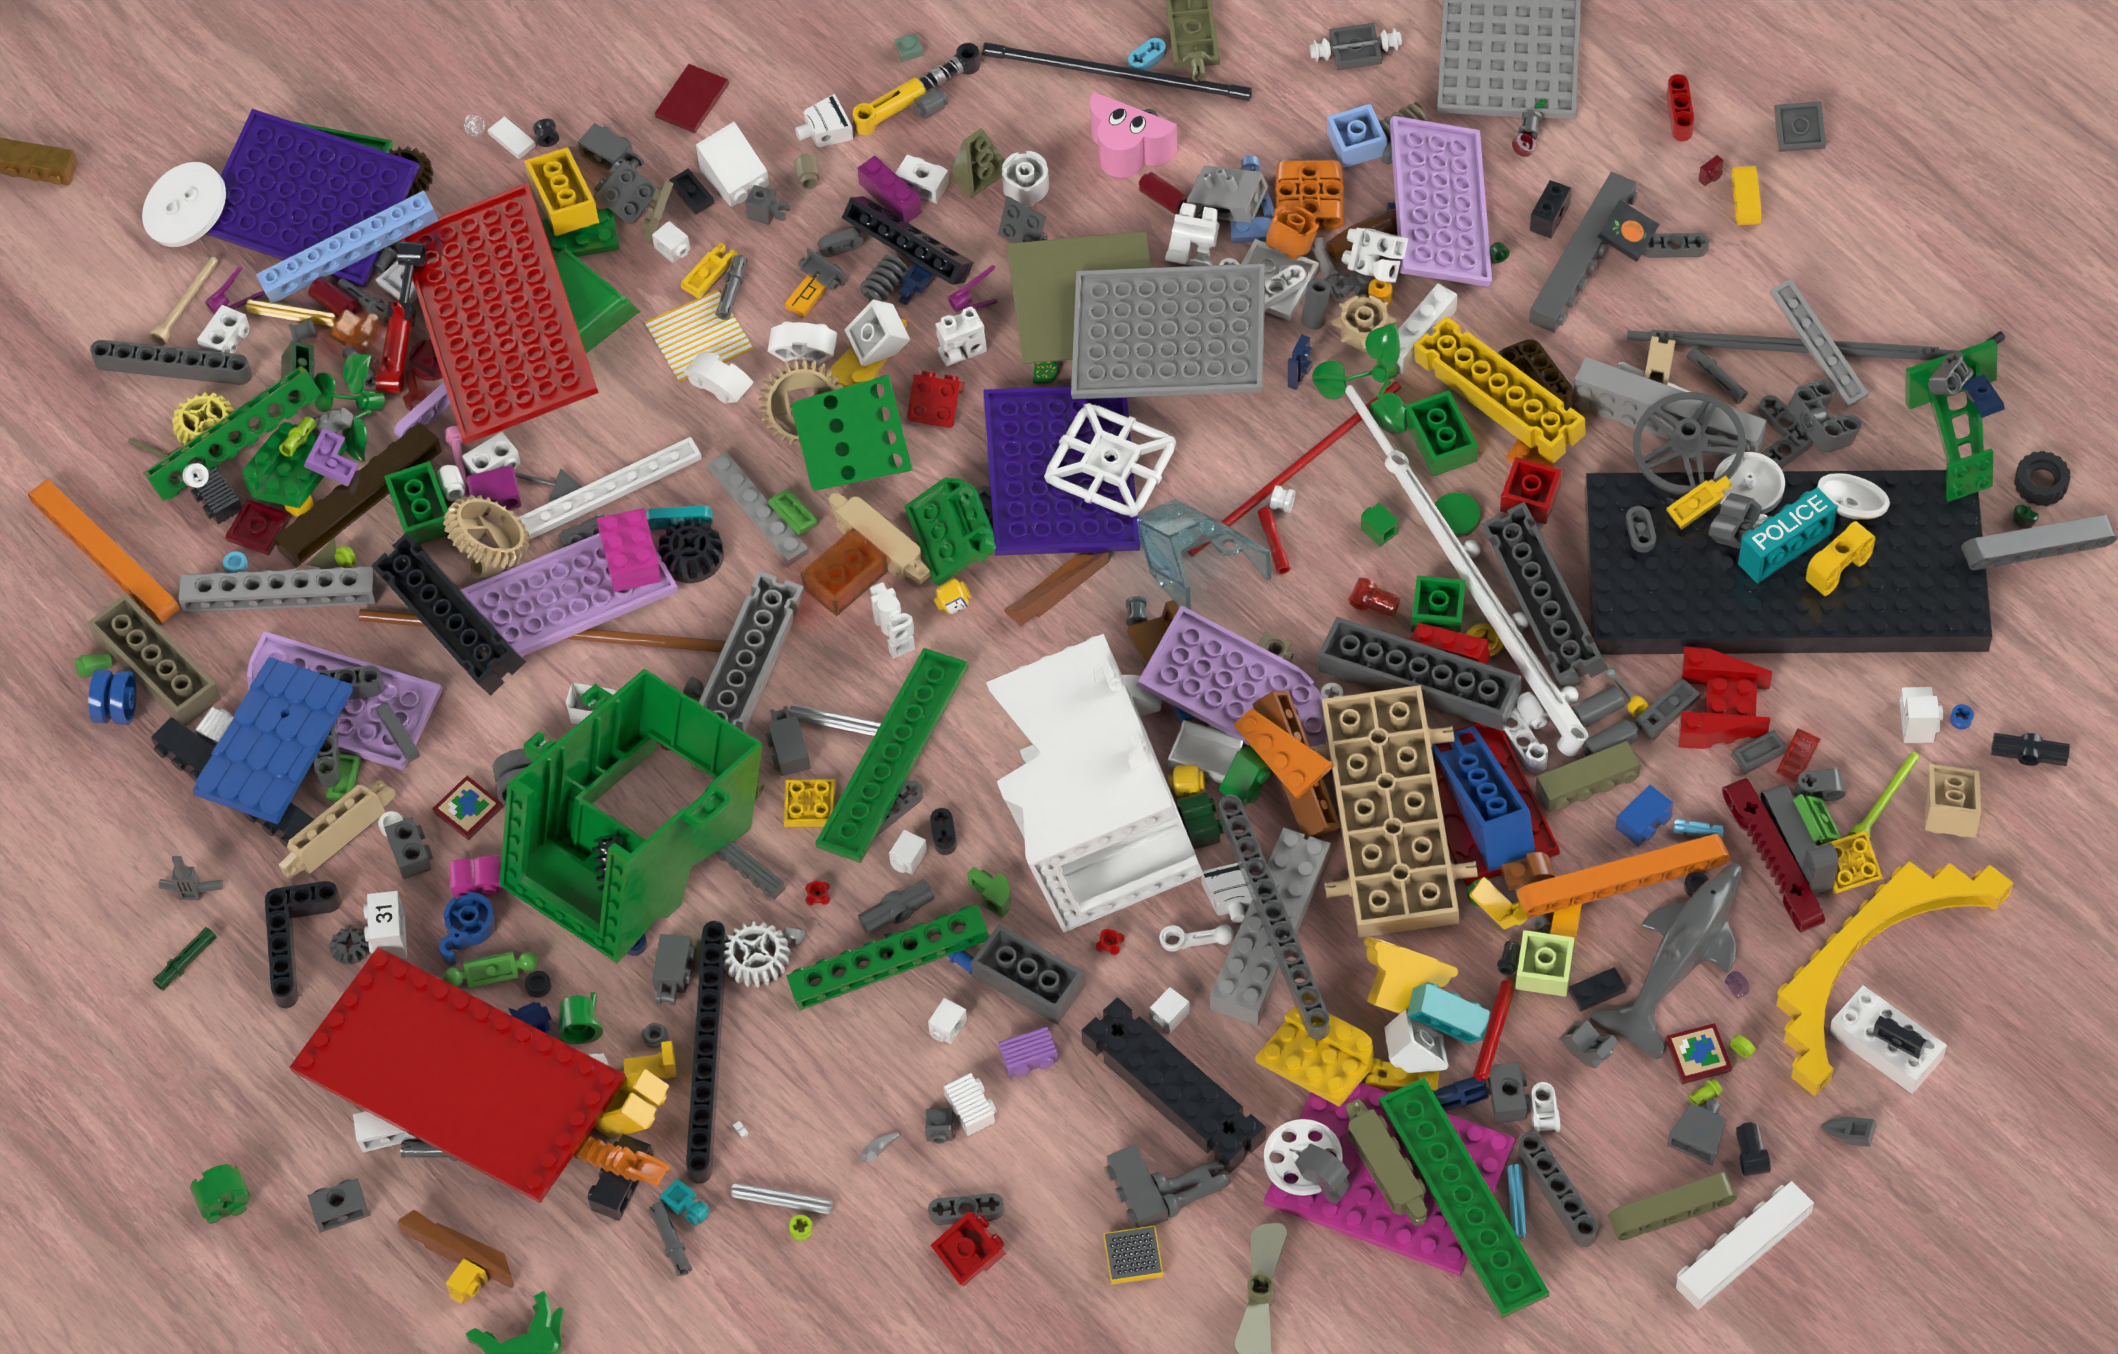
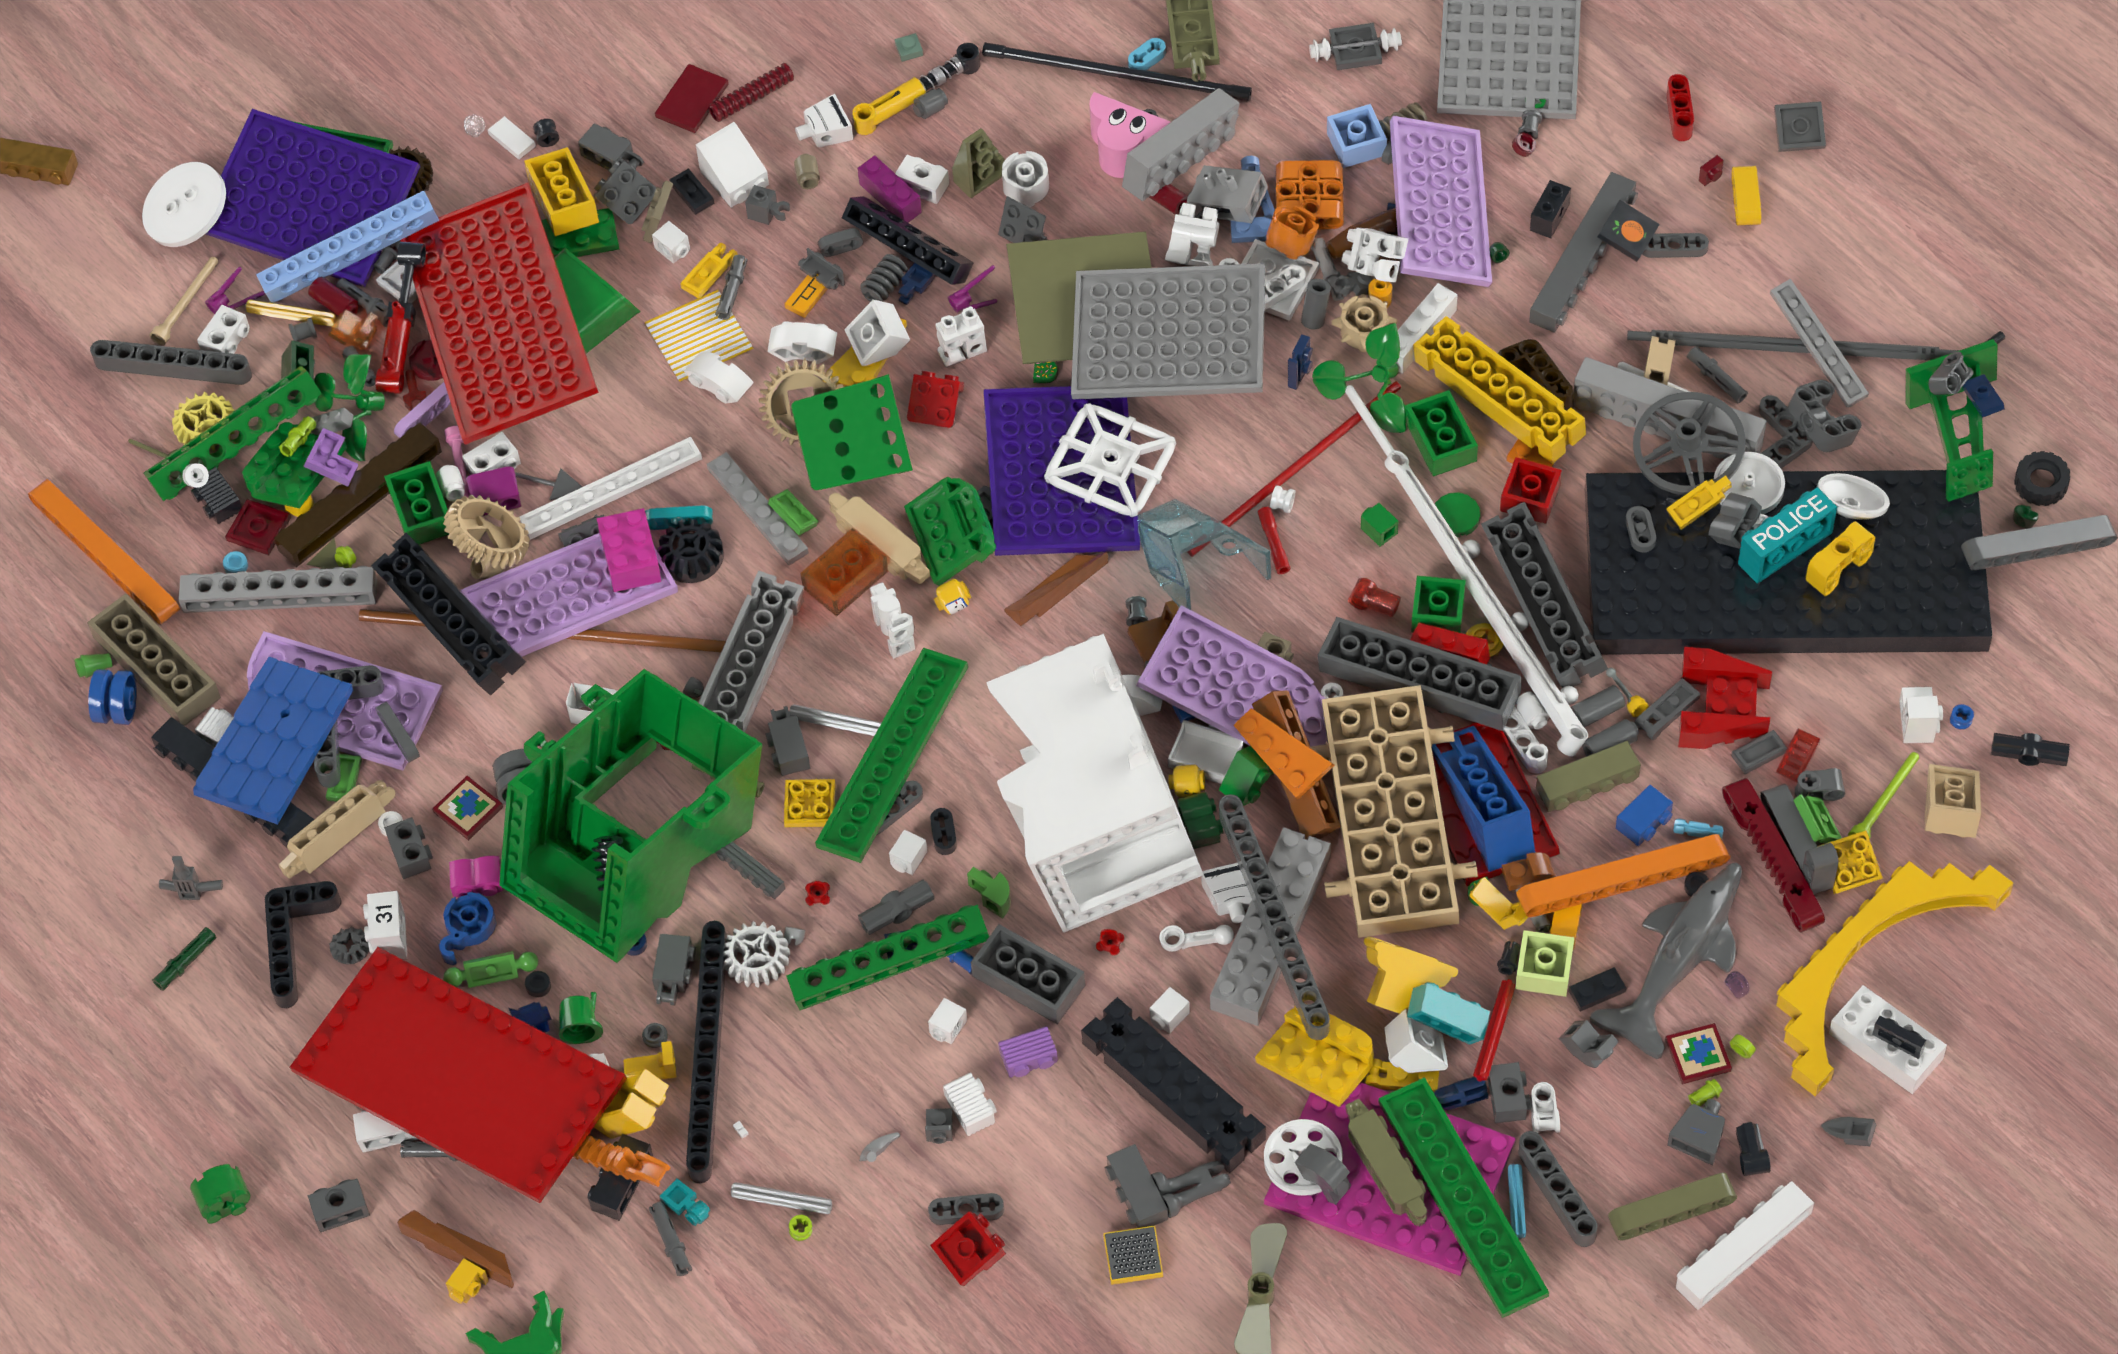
none -> dark red piece [709,63,794,122]
none -> light grey brick [1122,88,1240,201]

